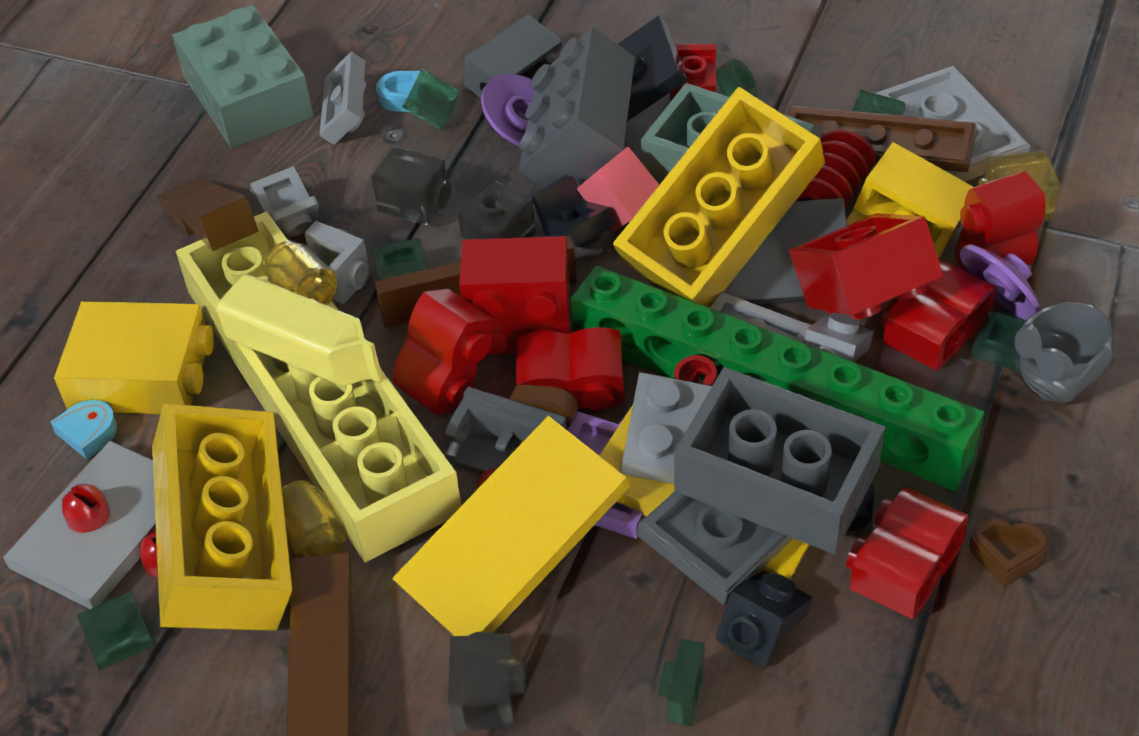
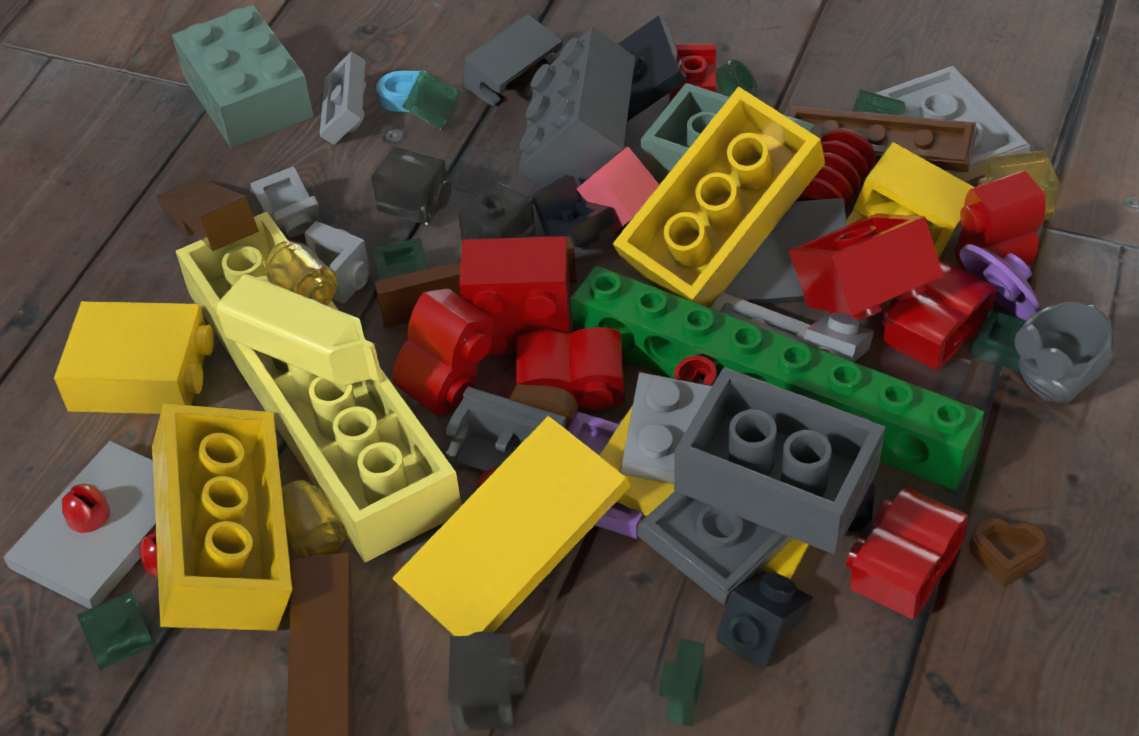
medium azure tile [50,400,118,460] -> none
medium lavender dish [481,74,533,146] -> none

